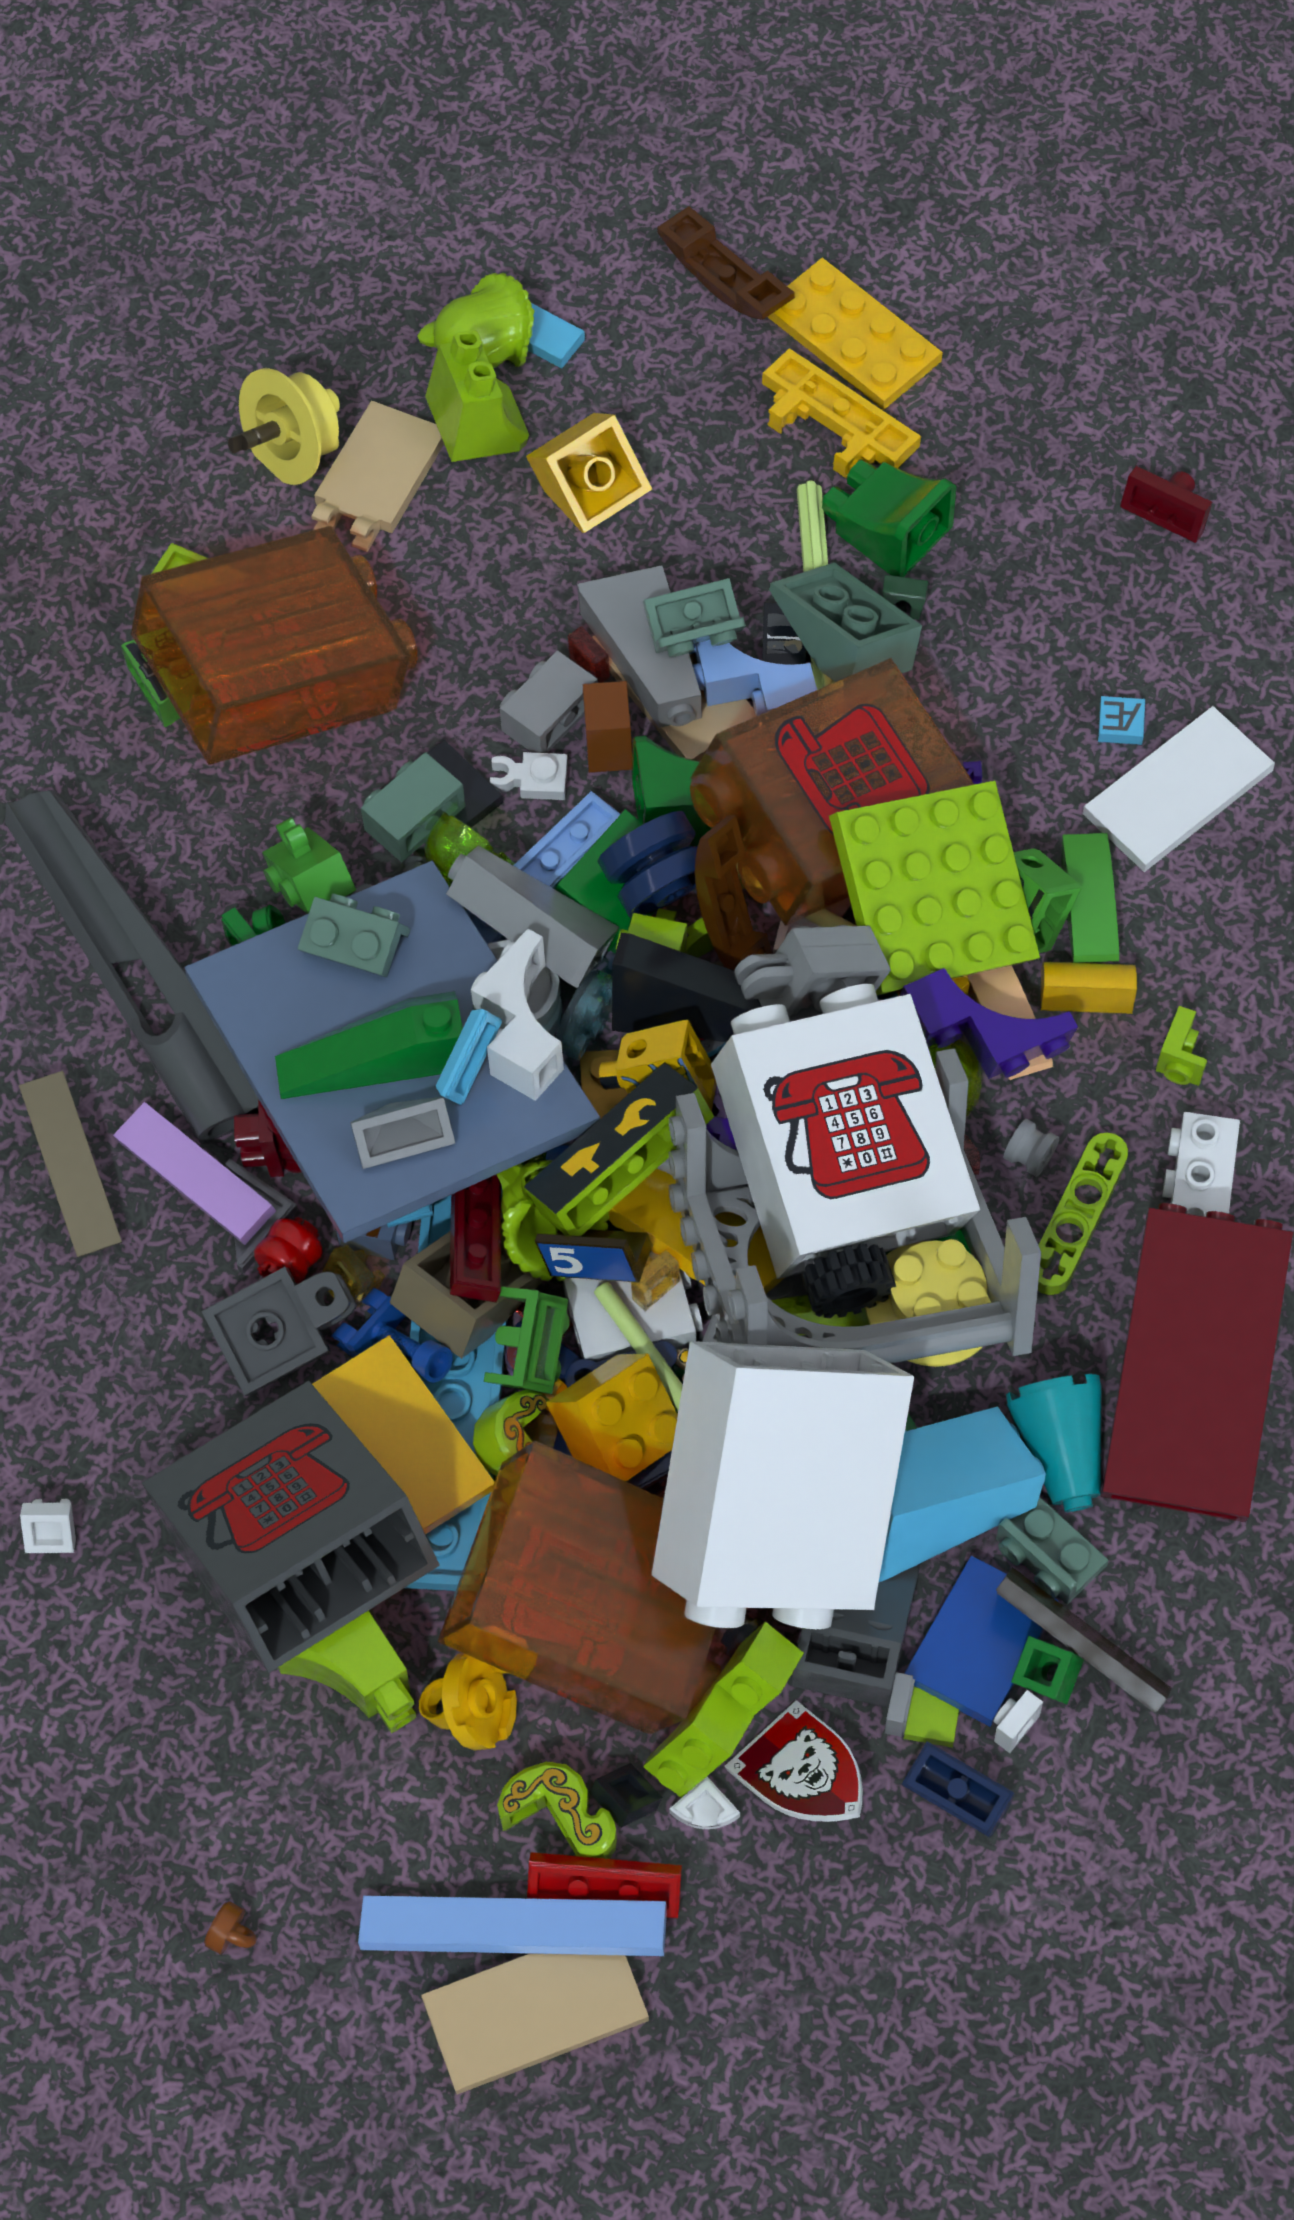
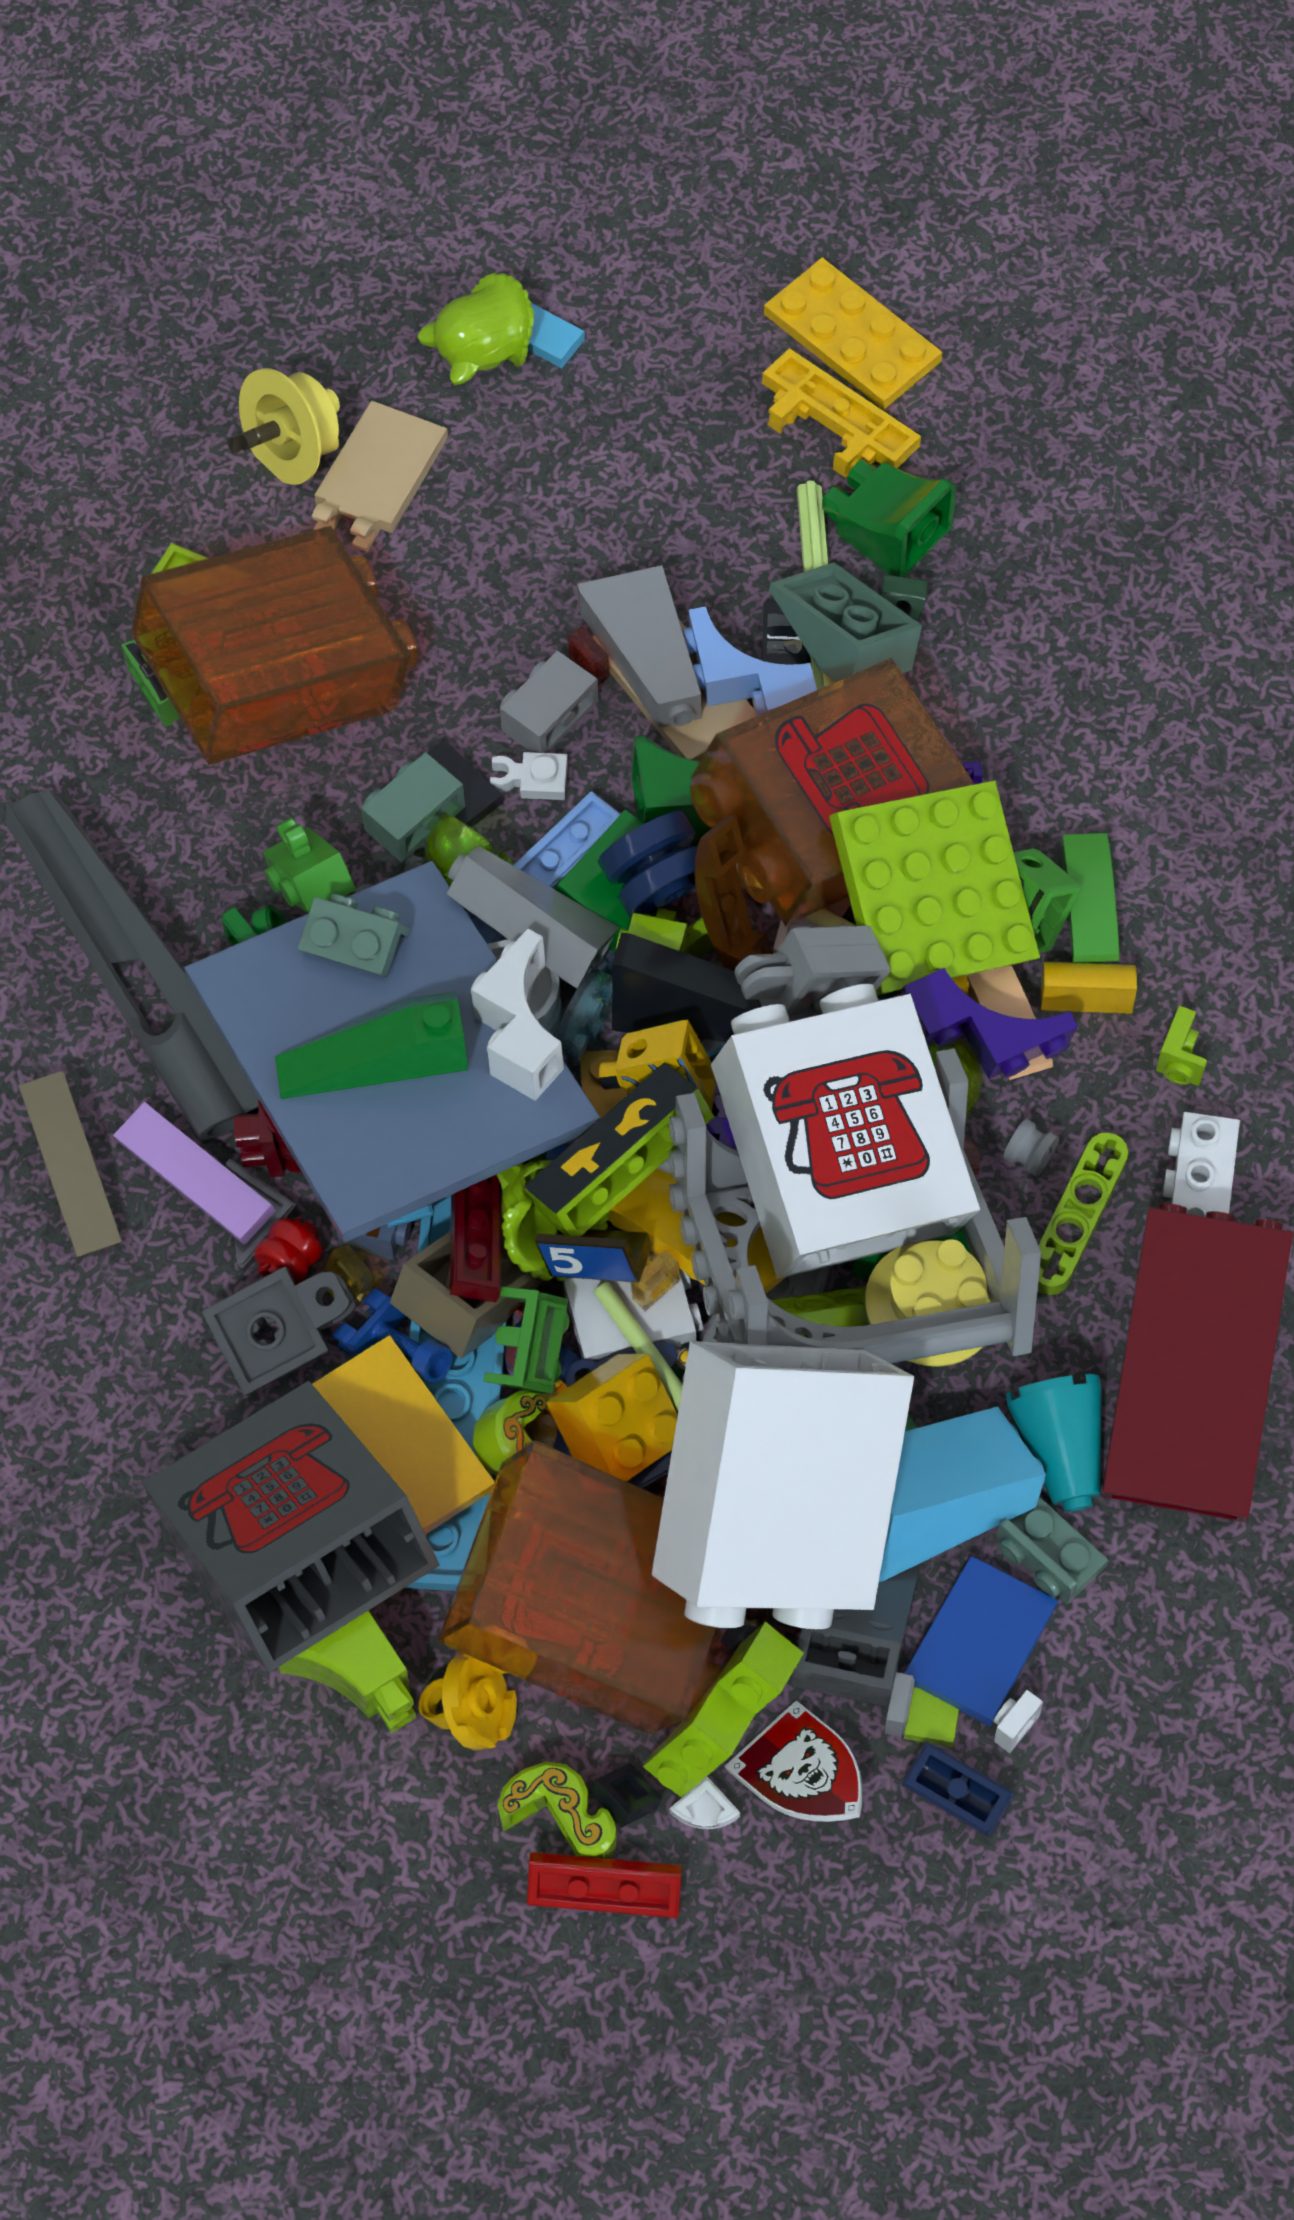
white tile [20,1499,76,1553] -> none
dark orange tile [204,1901,257,1955] -> none
light grey slope [350,1097,455,1169] -> none
light blue tile [358,1896,667,1956] -> none
tan tile [421,1954,649,2095] -> none
lime hips [425,330,529,462] -> none
medium azure tile [436,1009,502,1105] -> none
yellow slope [526,413,652,533] -> none
dark orange slope [582,681,632,773] -> none
sand green bracket [642,578,746,657] -> none
reddish brown slope [657,206,795,320] -> none
black tyre [802,1244,896,1318] -> none
tile [996,1567,1172,1712] -> none
green plate [1011,1636,1084,1705] -> none
white tile [1083,706,1275,872] -> none
medium azure tile [1098,696,1145,745] -> none
dark red tile [1120,466,1213,543] -> none

